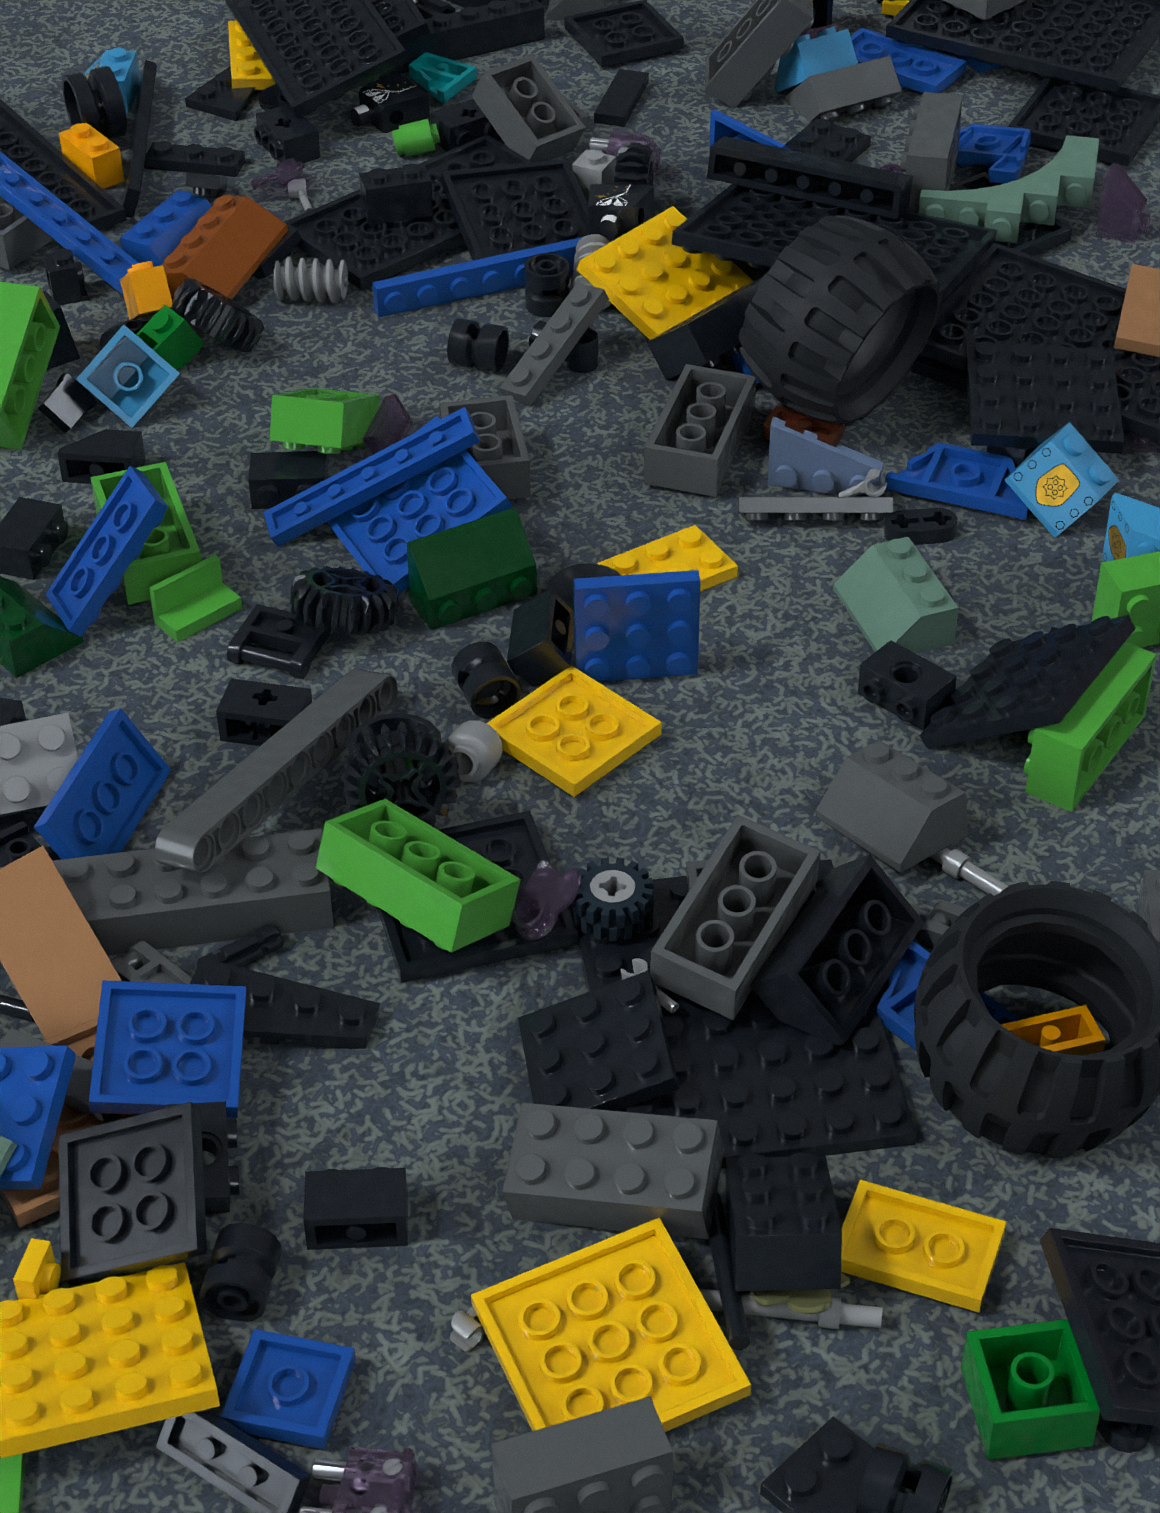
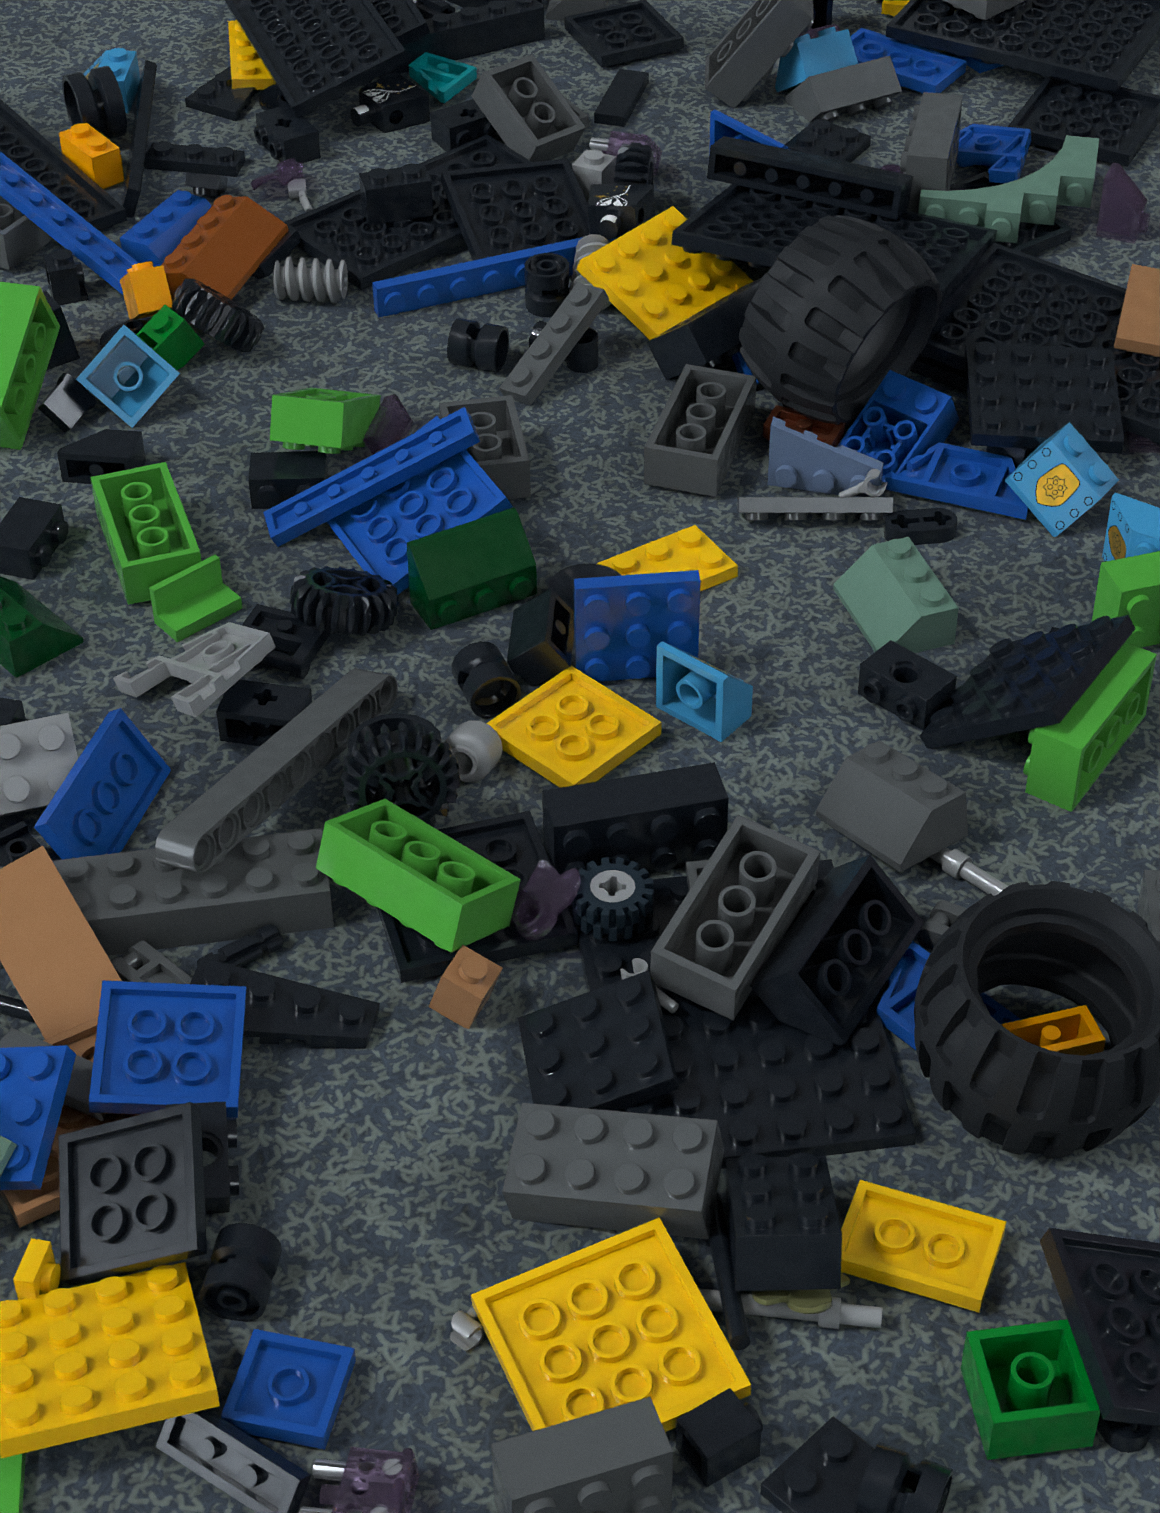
blue plate [46,466,168,637] -> none
black brick [303,1167,408,1250] -> none
bright green brick [392,118,440,157] -> none
none -> light grey wing [113,622,276,717]
none -> medium nougat brick [429,945,503,1029]
none -> black brick [542,762,729,888]
none -> dark azure slope [656,641,753,742]
none -> black brick [676,1388,763,1487]
none -> blue slope [837,370,959,483]

